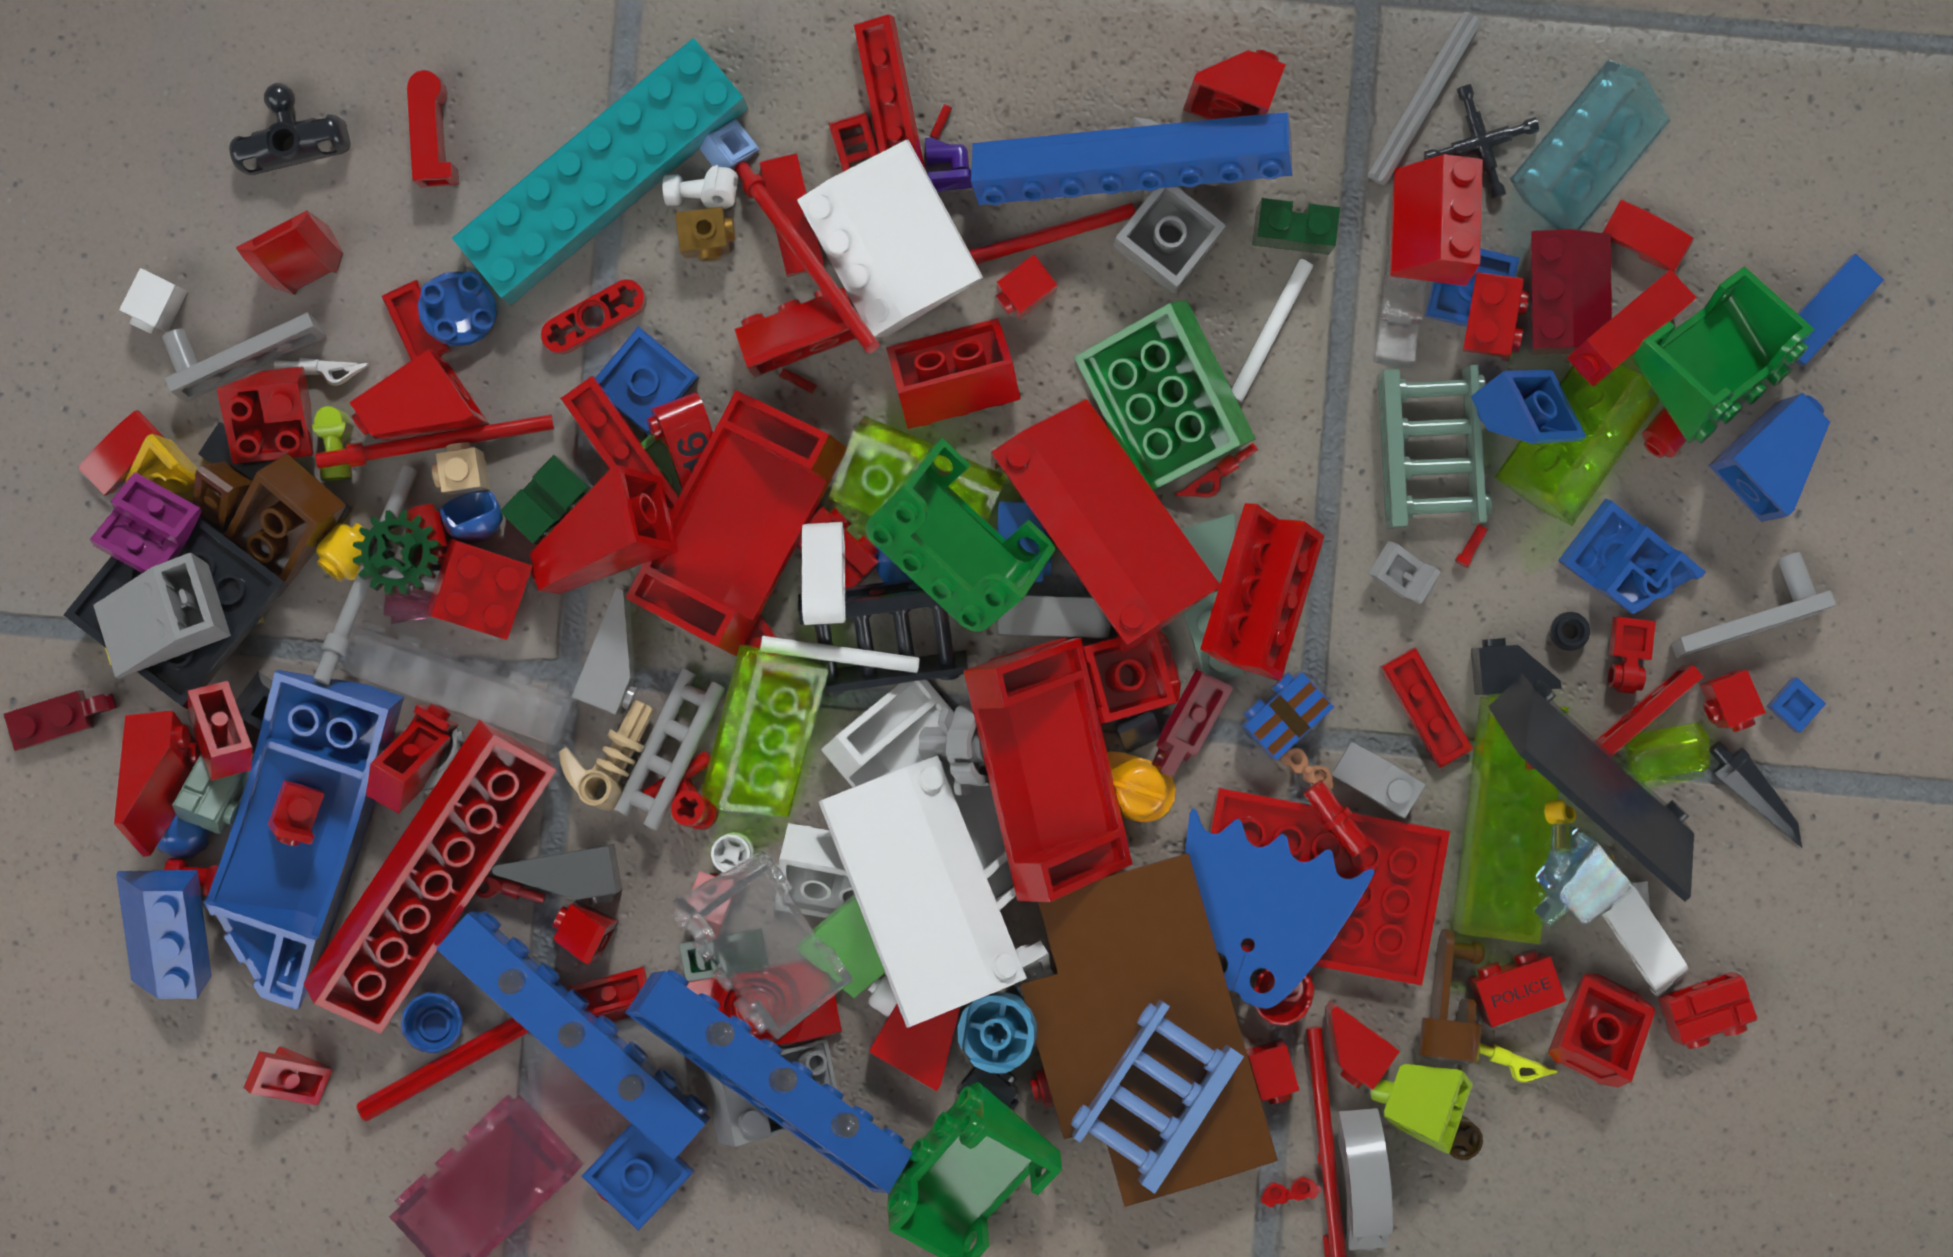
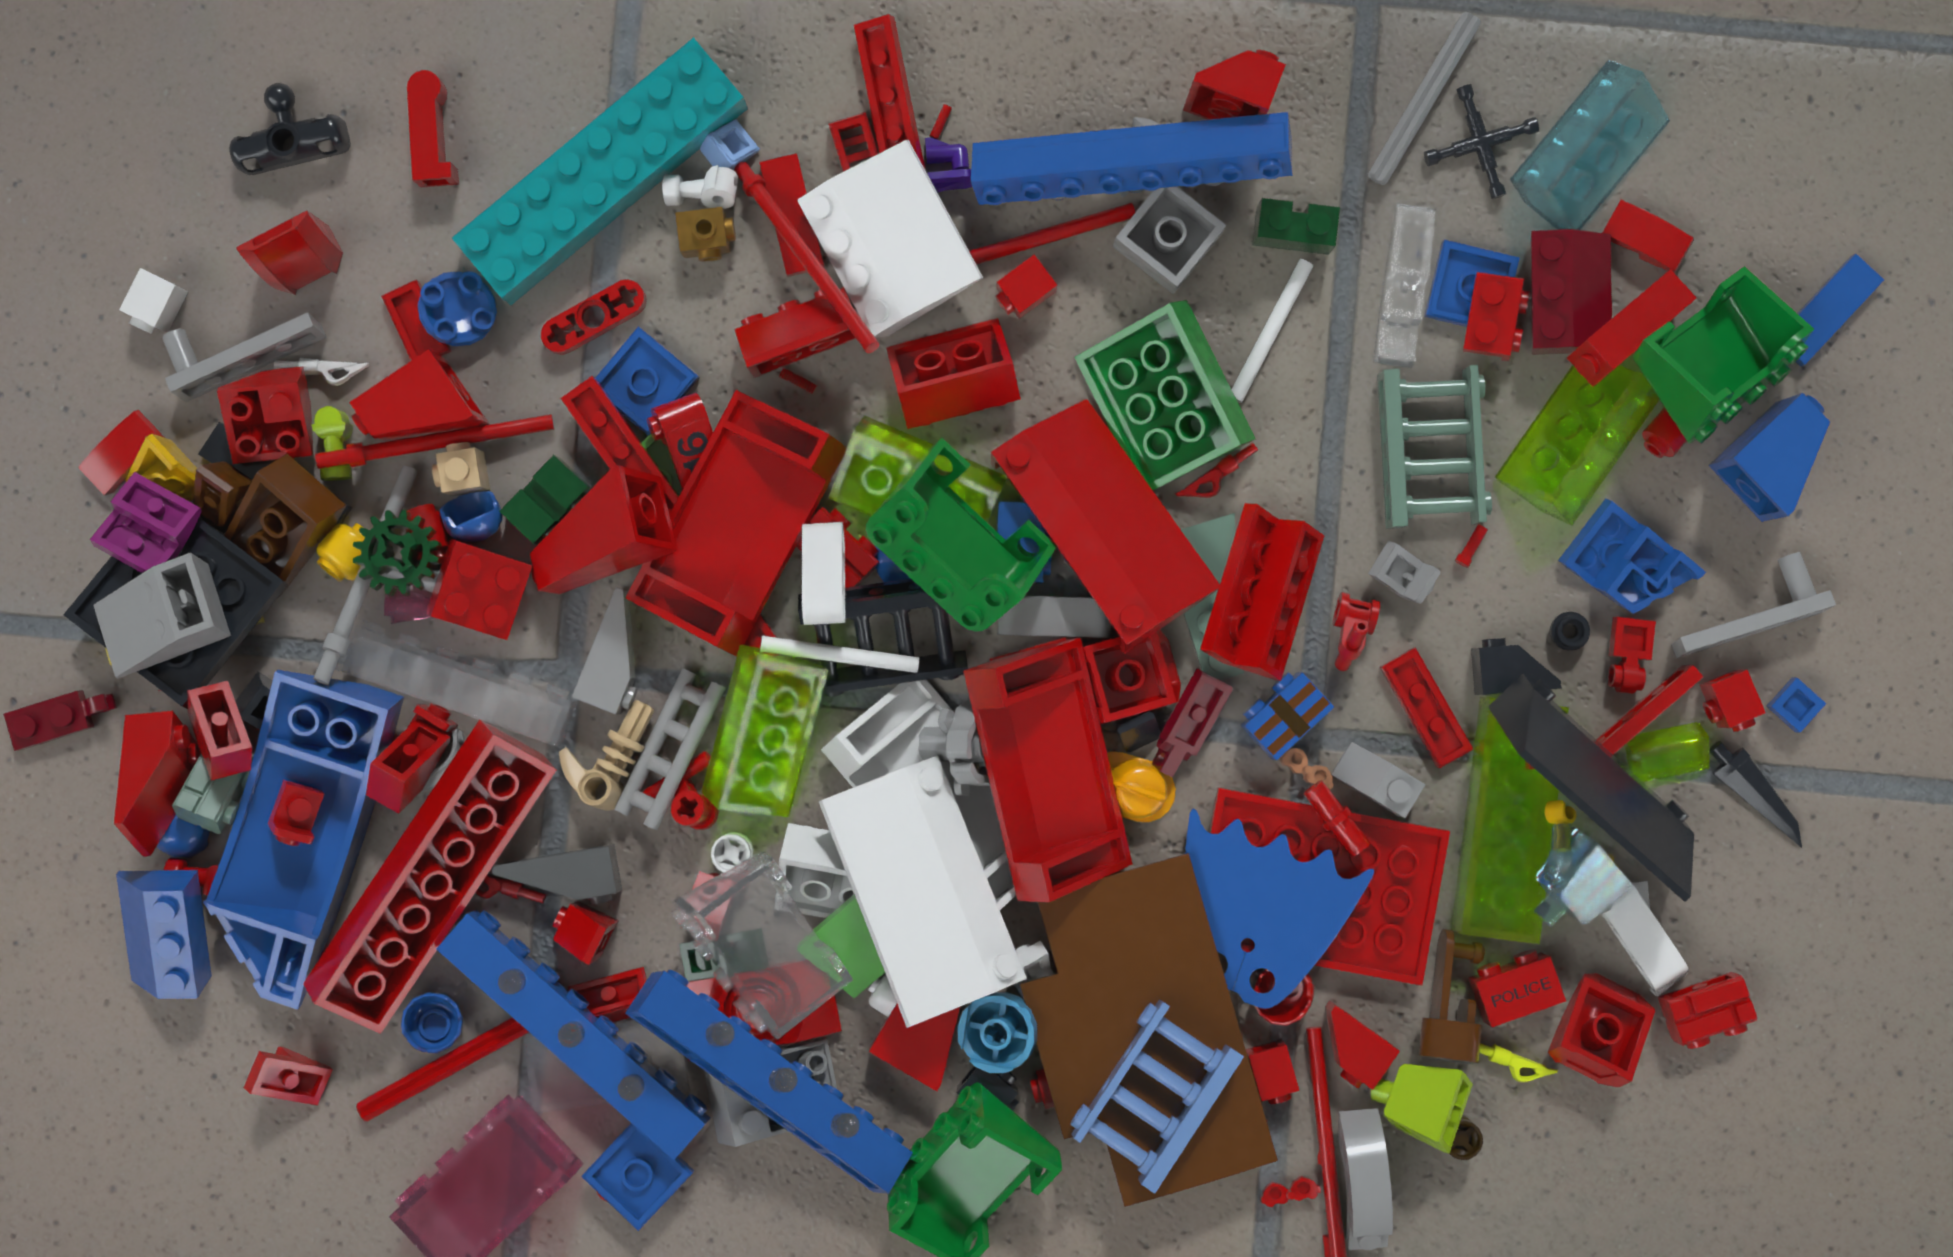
red slope [1389,154,1483,286] -> none
blue slope [1471,370,1586,444] -> none
none -> red piece [1332,592,1380,671]

